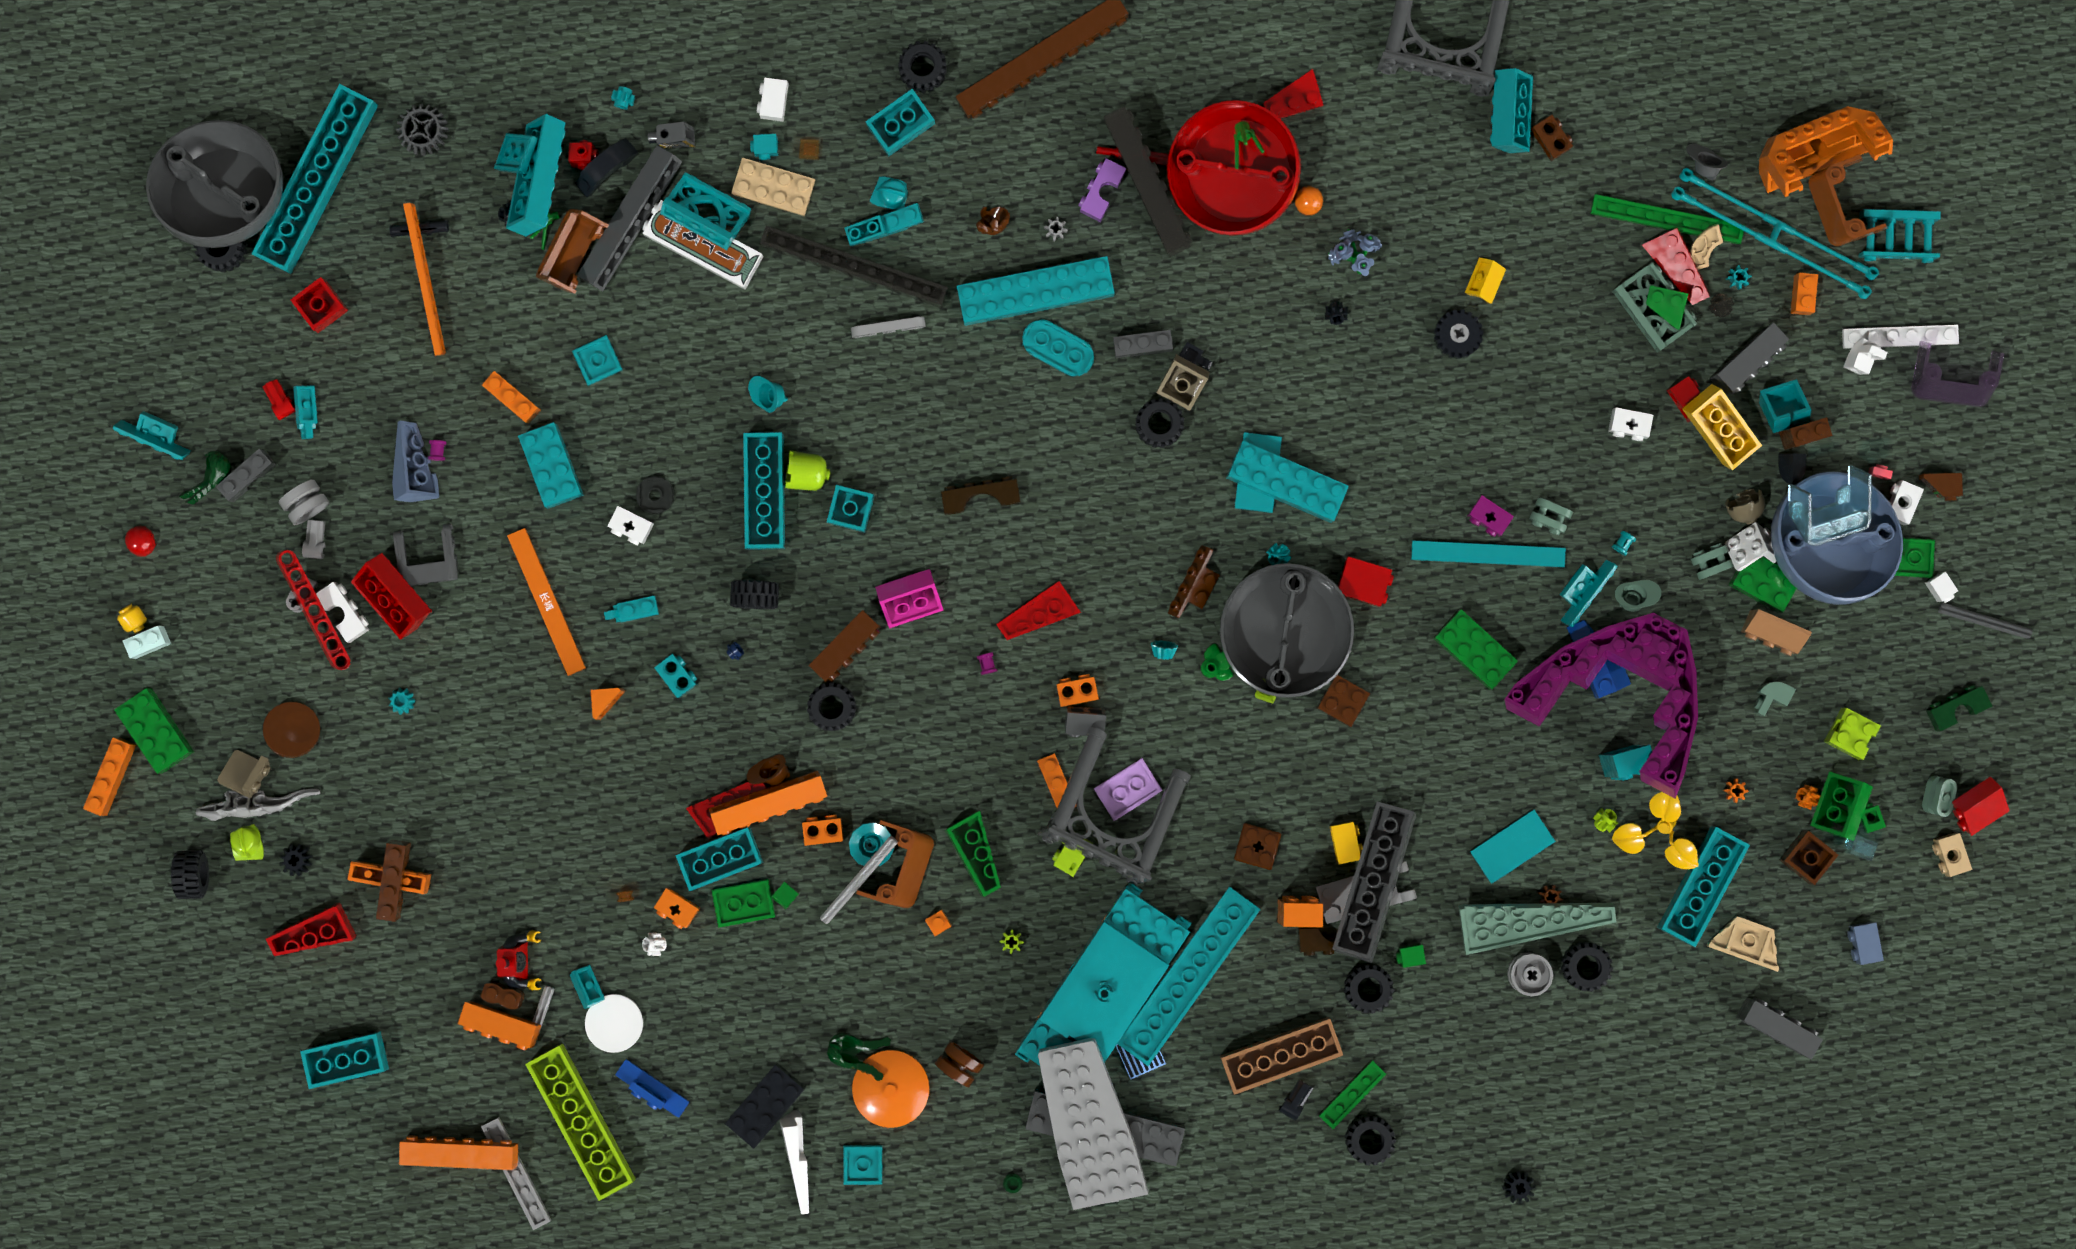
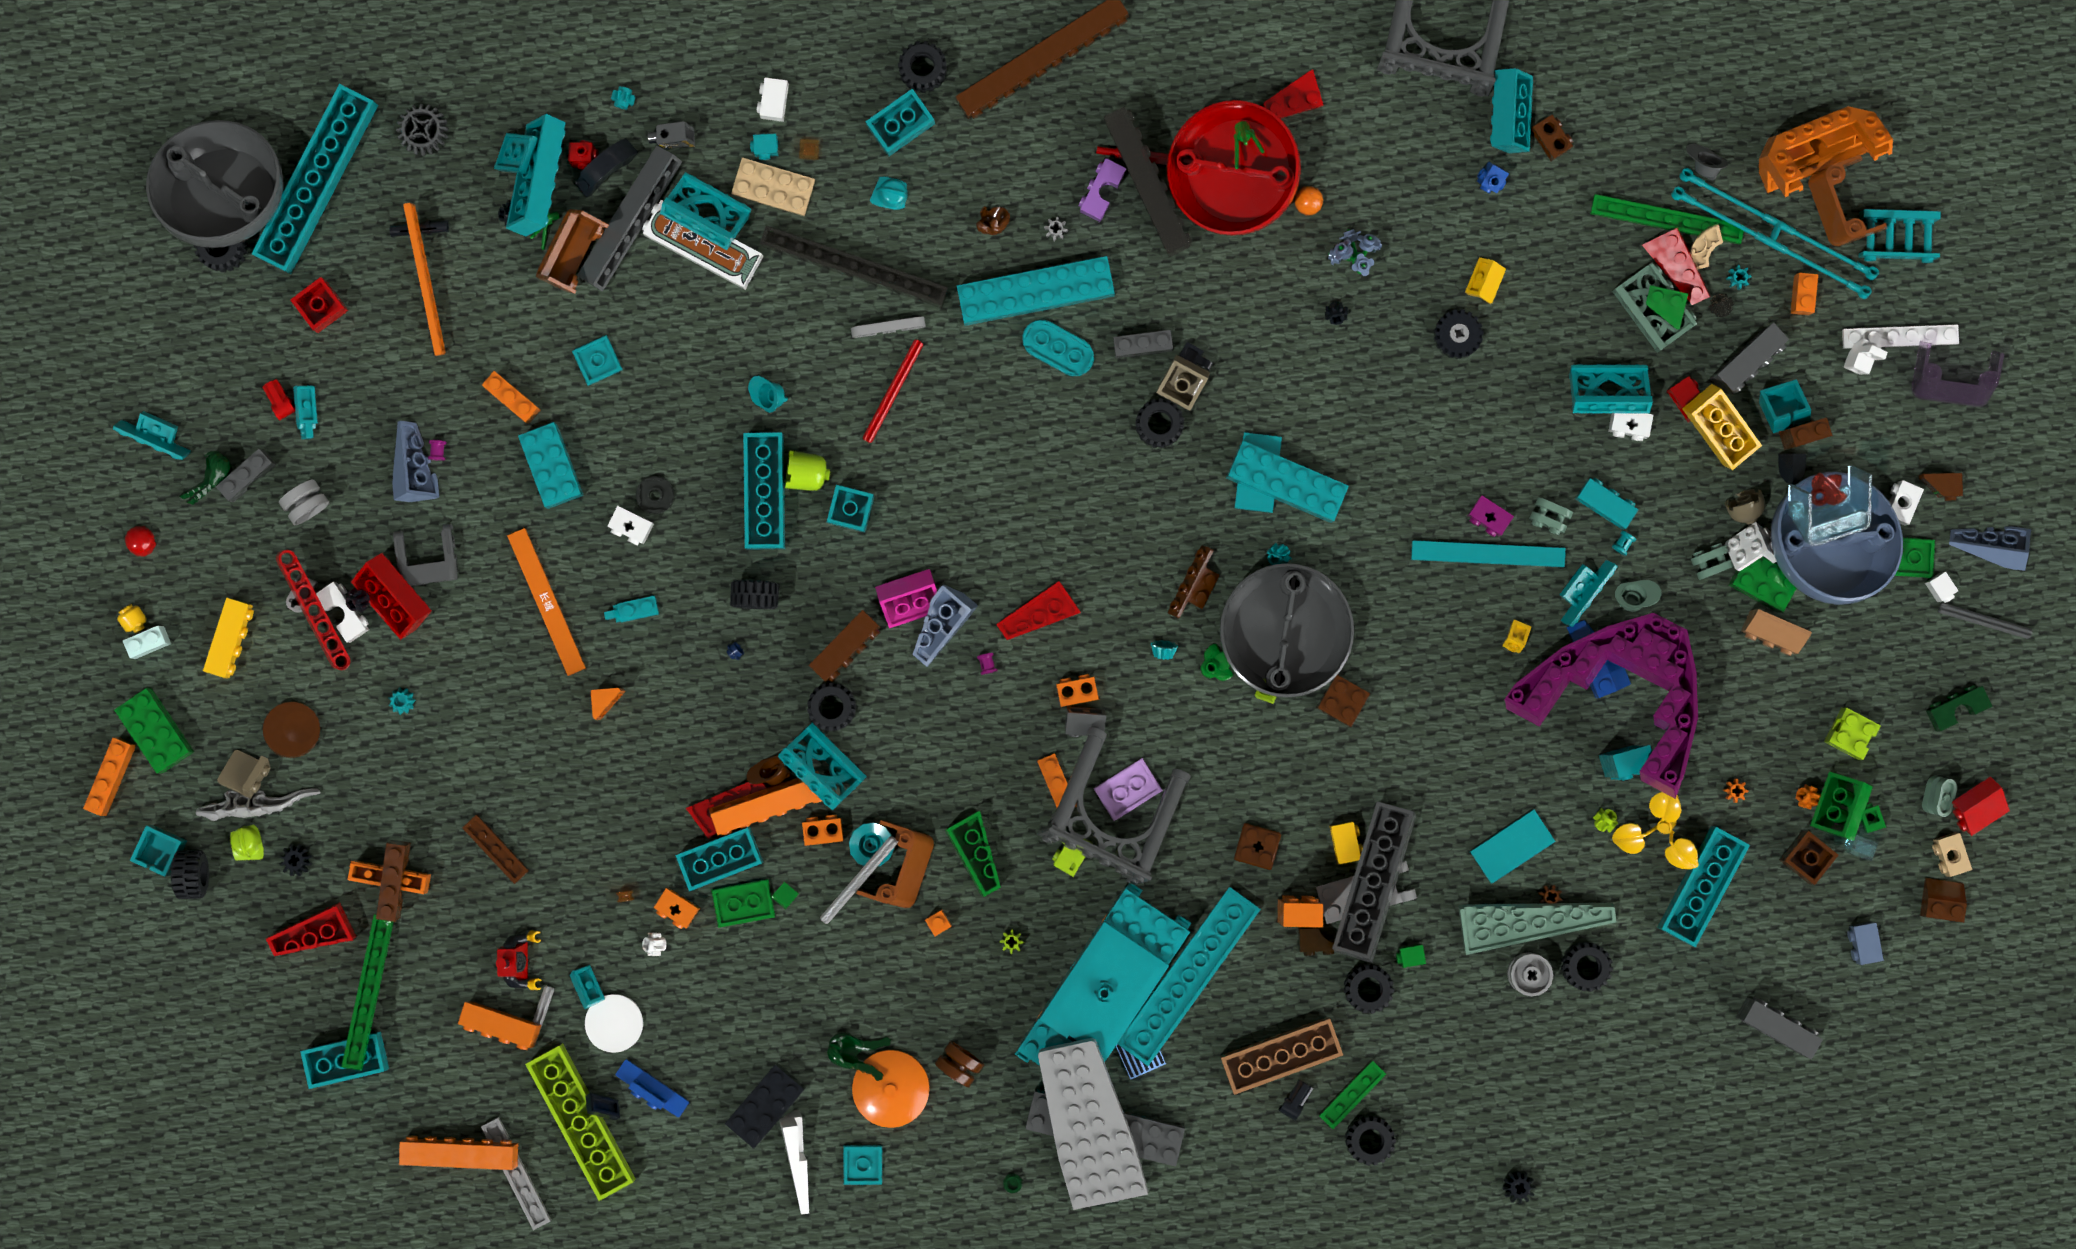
light grey piece [302,520,325,559] -> none
reddish brown brick [481,982,525,1009] -> none
teal brick [654,654,698,698] -> none
teal slope [844,203,924,246] -> none
dark brown arch [941,477,1020,515] -> none
red brick [1338,556,1394,607] -> none
green brick [1433,609,1518,690] -> none
tan wing [1707,916,1779,972] -> none
sand green brick [1754,682,1796,716] -> none
coral plate [1868,464,1893,480] -> none
none -> teal piece [130,825,187,877]
none -> yellow brick [203,598,254,678]
none -> green plate [341,914,394,1071]
none -> black gear [346,588,370,613]
none -> reddish brown plate [462,814,530,884]
none -> black tile [585,1093,620,1120]
none -> teal fence [778,723,867,810]
none -> red axle [863,339,923,443]
none -> sand blue wedge [913,584,978,667]
none -> blue brick [1477,161,1509,194]
none -> yellow bracket [1503,620,1532,653]
none -> teal fence [1569,364,1653,414]
none -> teal brick [1575,478,1638,530]
none -> clear red plate [1810,472,1847,506]
none -> reddish brown slope [1920,878,1967,923]
none -> sand blue wedge [1949,526,2031,571]

